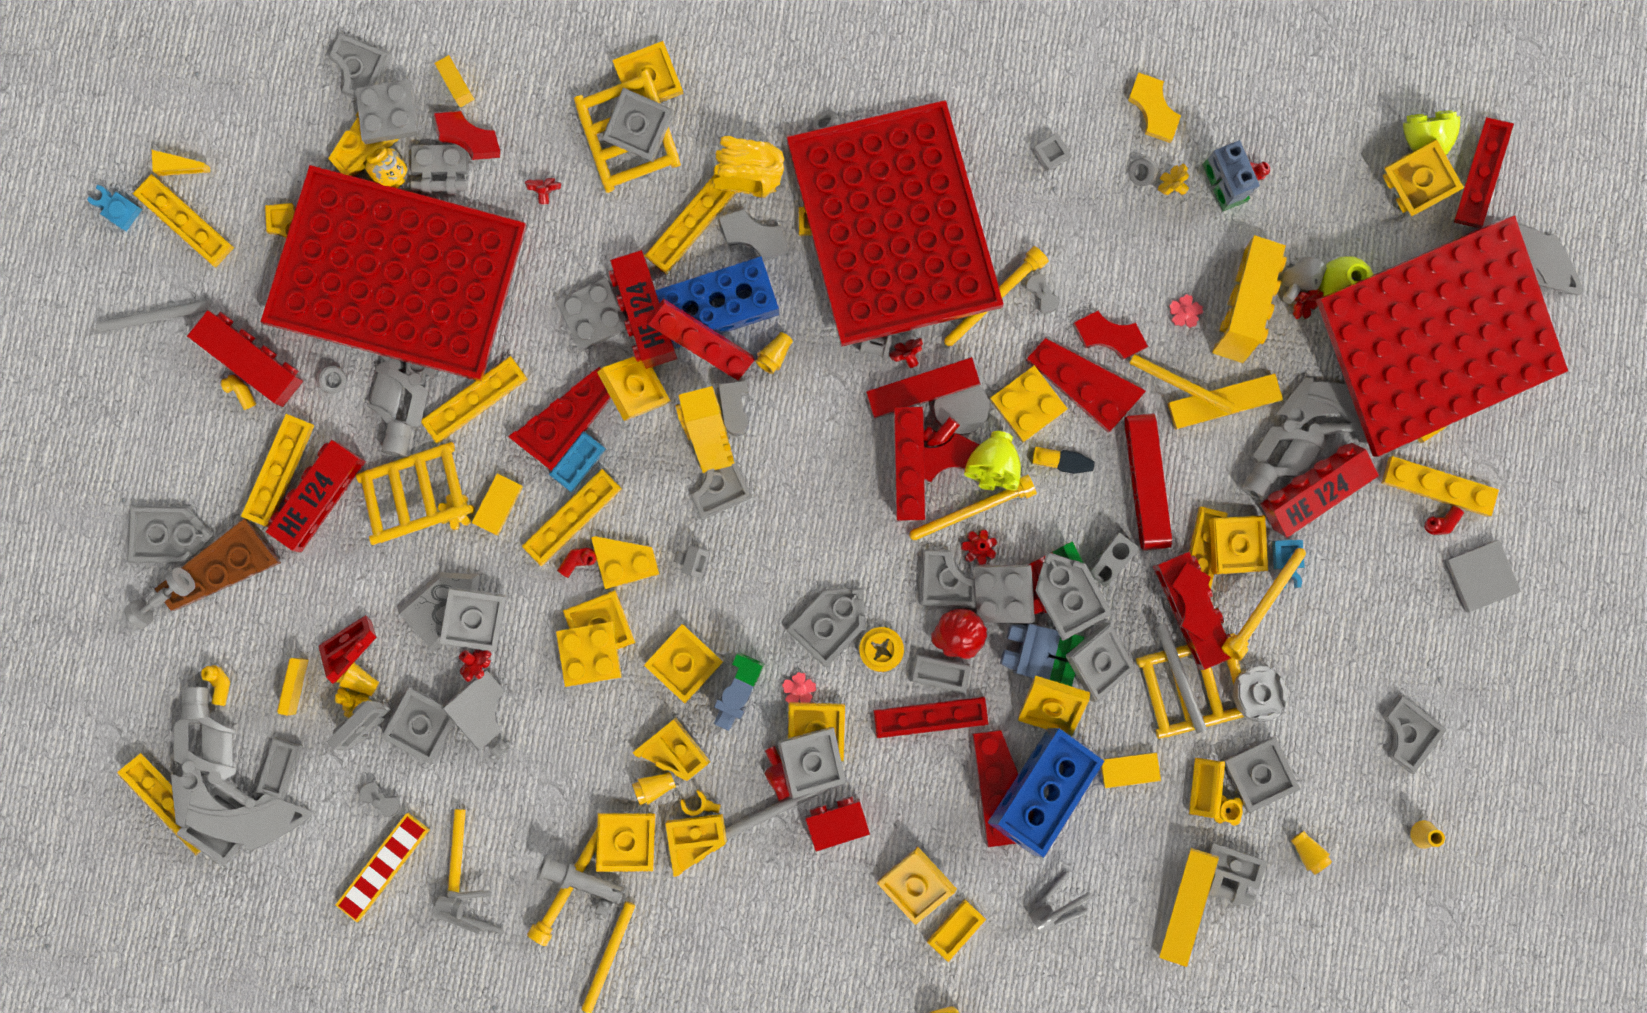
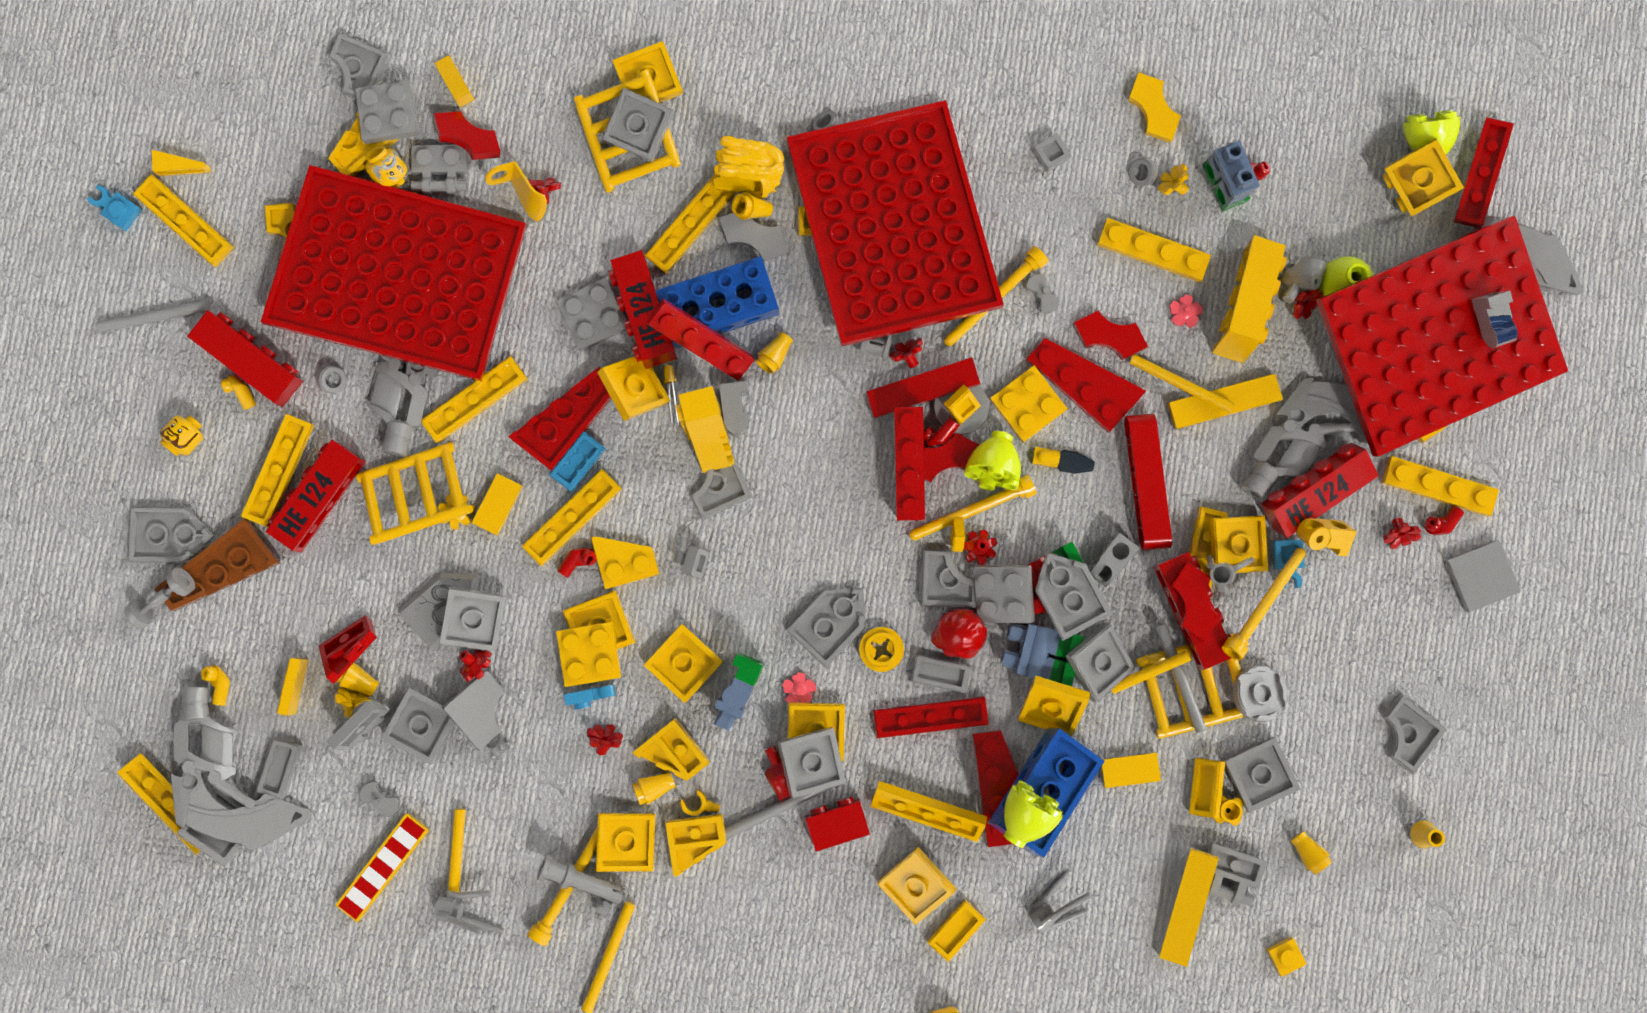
none -> yellow head [159,415,204,457]
none -> yellow piece [485,161,547,222]
none -> dark azure plate [564,684,616,710]
none -> red plant [587,724,623,755]
none -> piece [663,364,680,432]
none -> yellow cone [732,192,773,220]
none -> yellow plate [870,781,987,842]
none -> yellow tile [943,385,980,425]
none -> yellow tile [950,518,965,552]
none -> neon yellow piece [1004,780,1063,848]
none -> yellow plate [1097,218,1211,283]
none -> yellow piece [1111,650,1192,694]
none -> light grey plant [1207,555,1254,598]
none -> yellow plate [1266,936,1307,977]
none -> yellow leg [1297,518,1357,557]
none -> red plant [1383,518,1421,549]
none -> light grey leg [1472,291,1518,348]

